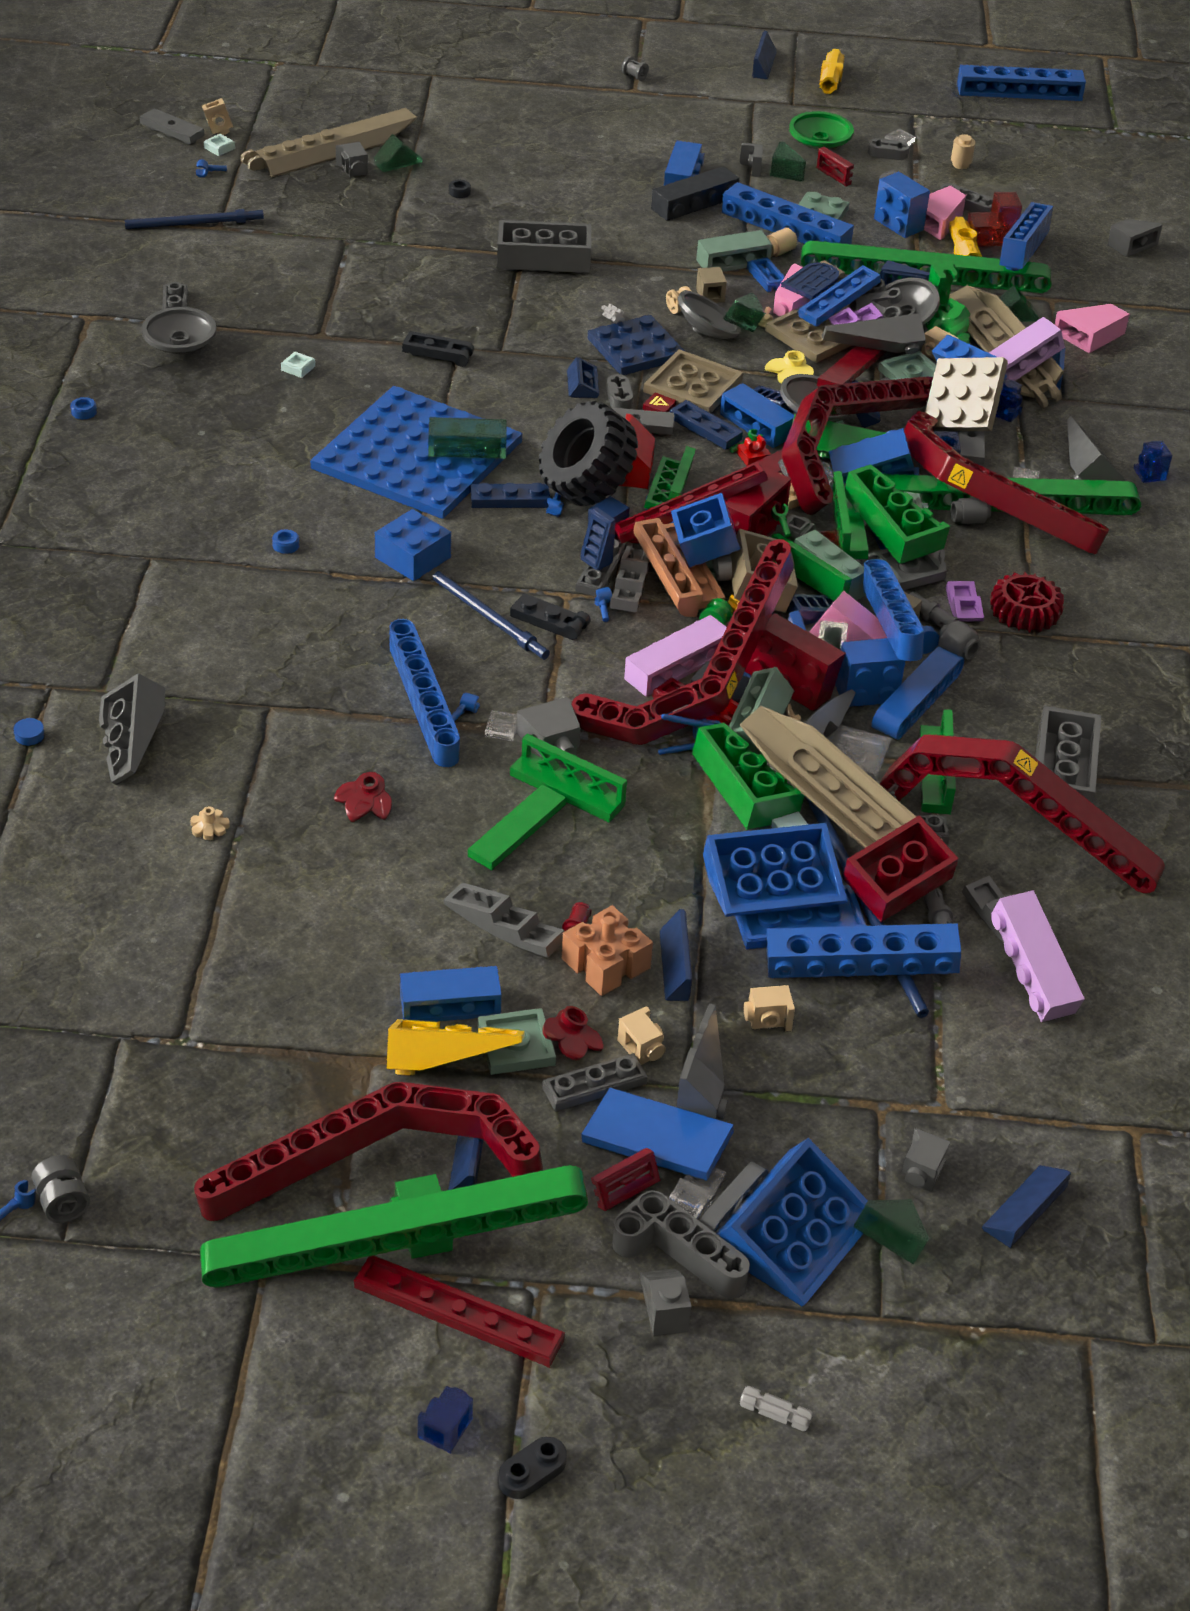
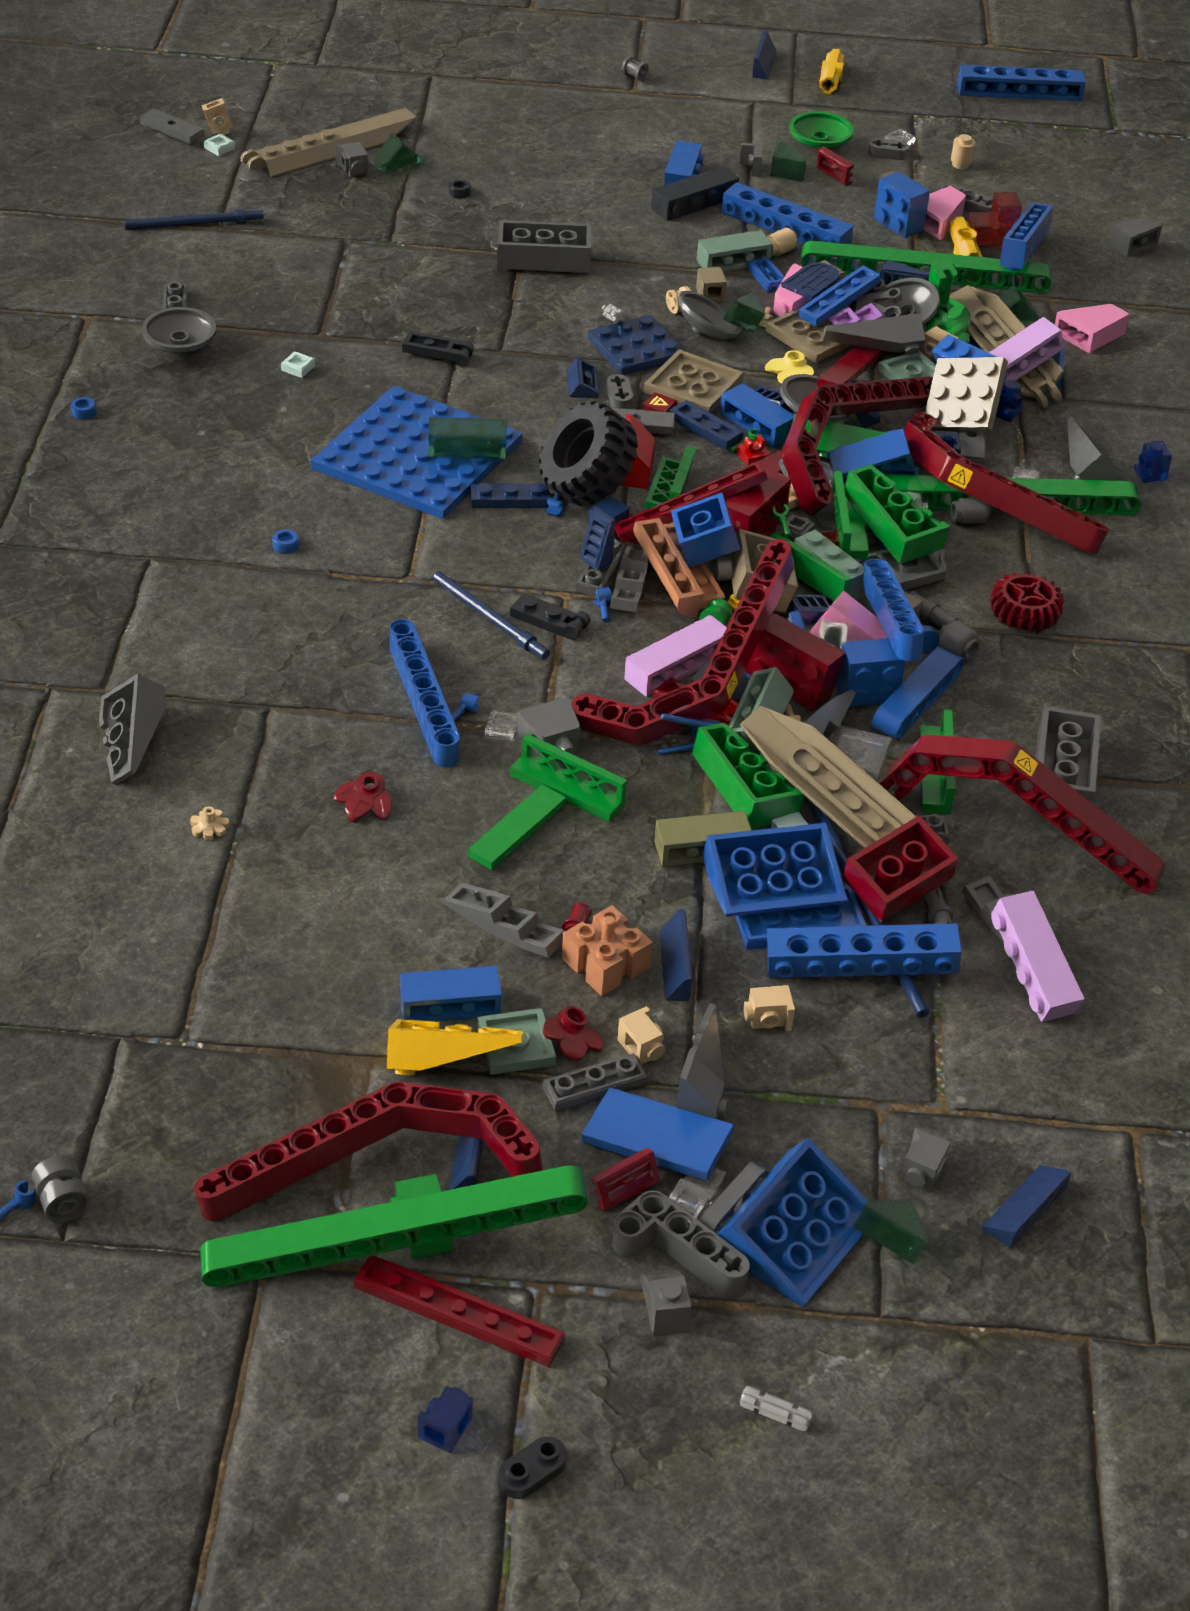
blue tile [14,718,45,746] -> none
blue hand [196,159,227,177] -> none
blue brick [375,509,451,581] -> none
sand green plate [798,191,849,220] -> none
medium lavender slope [946,581,984,621] -> none
none -> olive brick [654,811,751,867]

